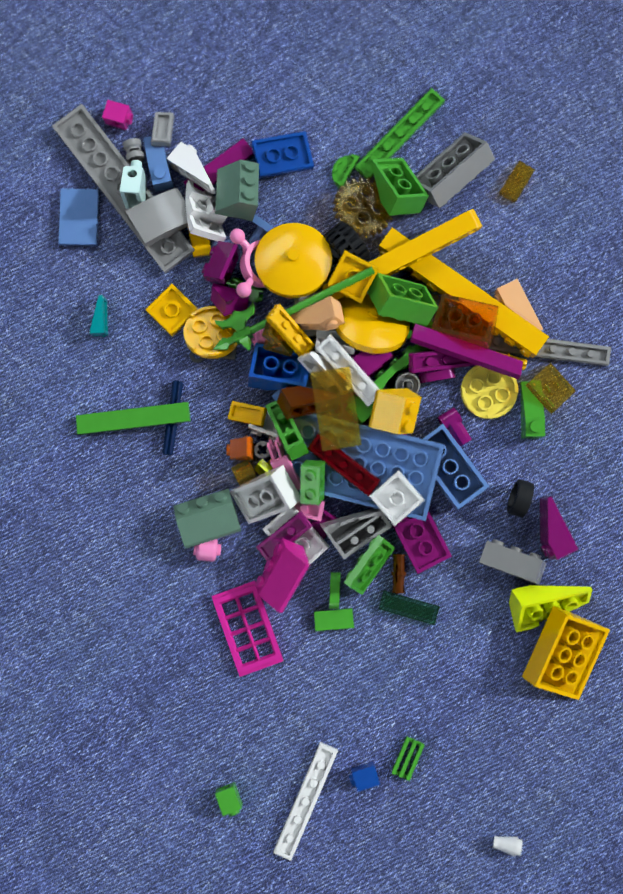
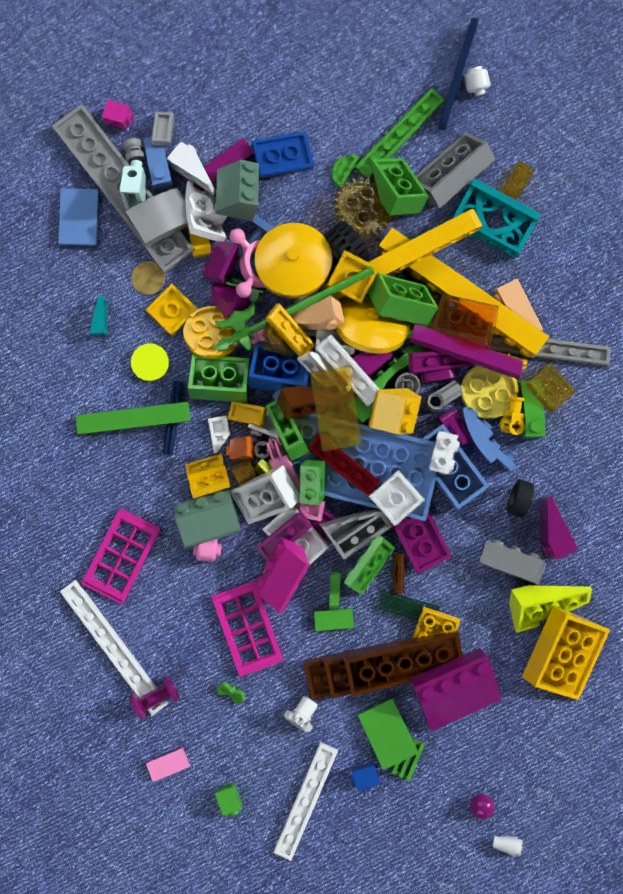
none -> white tile [60,579,168,716]
none -> dark pink piece [81,508,161,605]
none -> magenta hose [130,676,179,720]
none -> pearl gold sticker [131,261,165,294]
none -> neon yellow tile [131,343,169,382]
none -> bright pink tile [146,747,190,782]
none -> yellow slope [185,453,230,499]
none -> bright green slope [188,354,250,403]
none -> white tile [208,415,230,454]
none -> bright green piece [217,682,245,704]
none -> white gear [284,696,318,732]
none -> reddish brown slope [303,631,463,700]
none -> bright green tile [358,698,419,770]
none -> magenta slope [409,648,502,732]
none -> yellow tile [412,606,461,638]
none -> light grey piece [425,380,463,412]
none -> white bracket [429,431,460,475]
none -> dark blue tile [438,17,479,131]
none -> teal fence [452,178,541,258]
none -> medium blue slope [461,407,516,471]
none -> white head [464,66,490,96]
none -> magenta piece [469,794,495,819]
none -> yellow connector [500,396,525,435]

